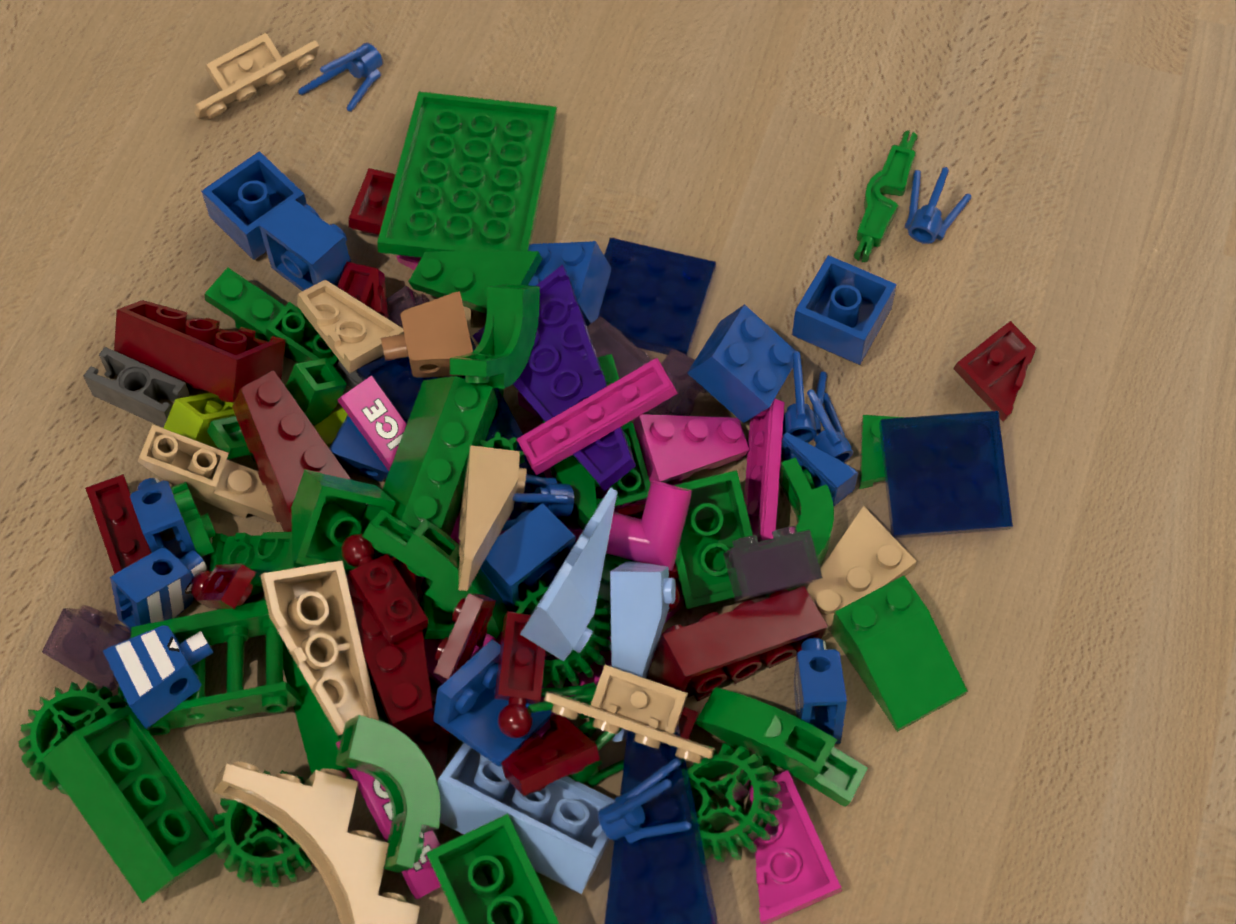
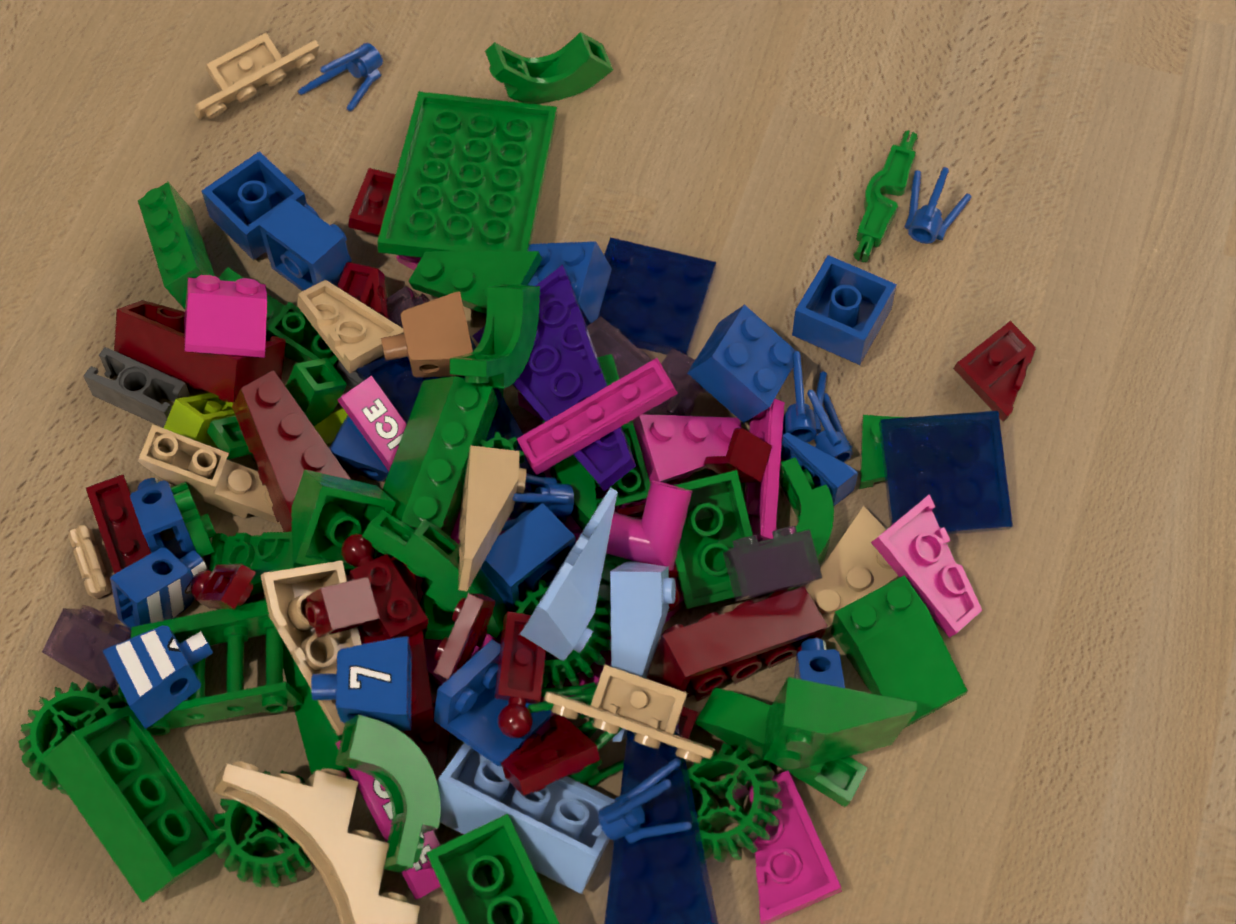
none -> tan axle [68,525,111,599]
none -> green brick [138,182,215,309]
none -> dark pink slope [184,275,267,358]
none -> brick [305,577,379,638]
none -> blue torso [311,637,412,731]
none -> green arch [485,32,613,103]
none -> dark red panel [704,428,772,483]
none -> green slope [763,677,917,769]
none -> wing [871,494,982,638]

